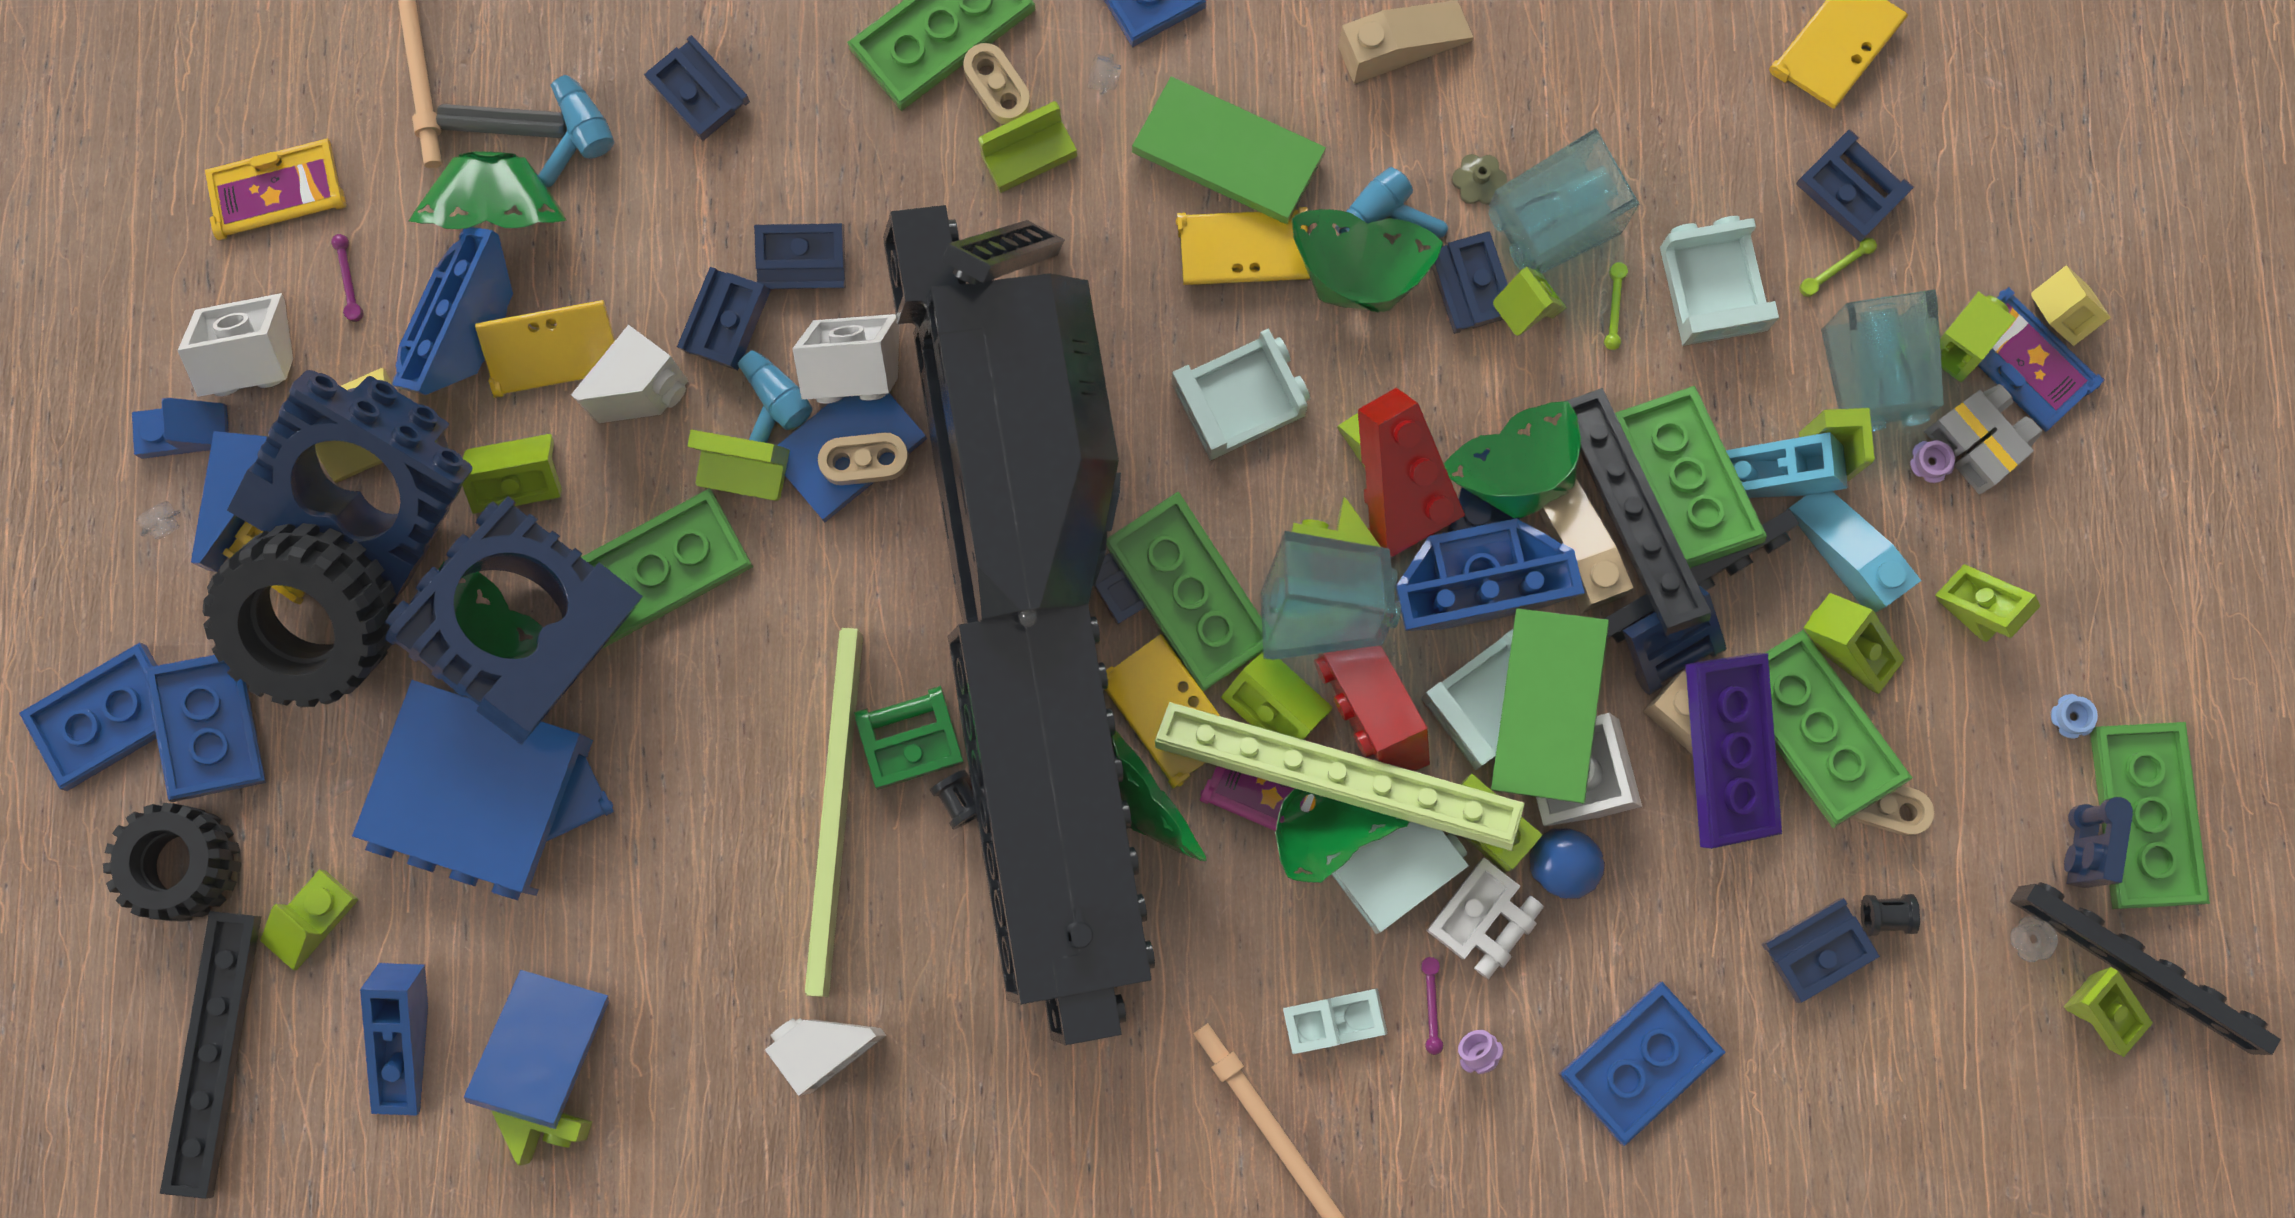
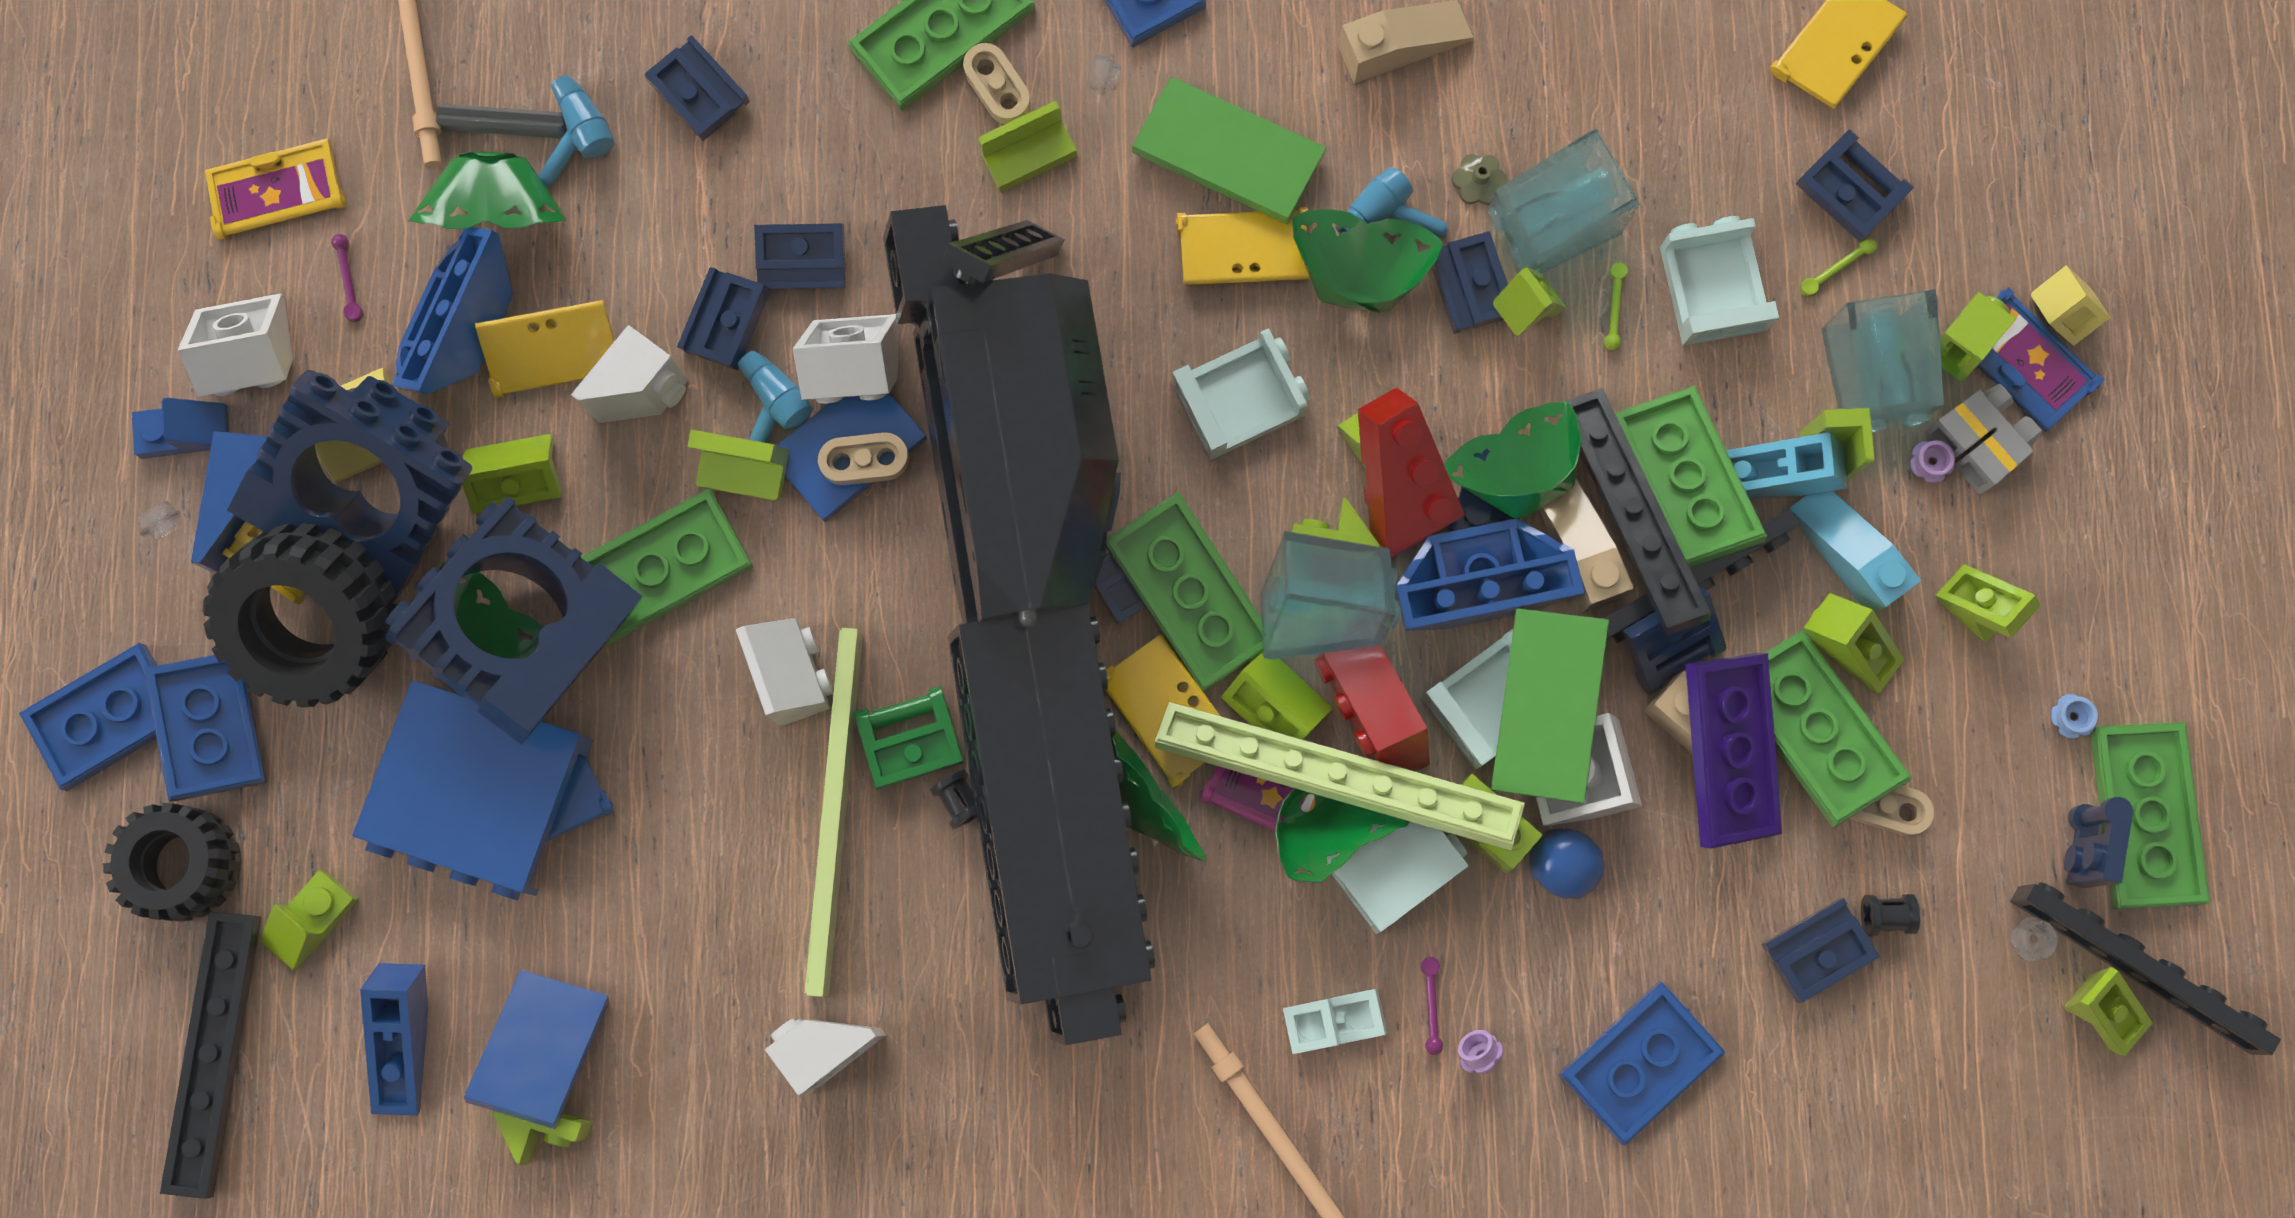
white plate [1426,858,1544,980] -> none
none -> white slope [736,618,834,727]

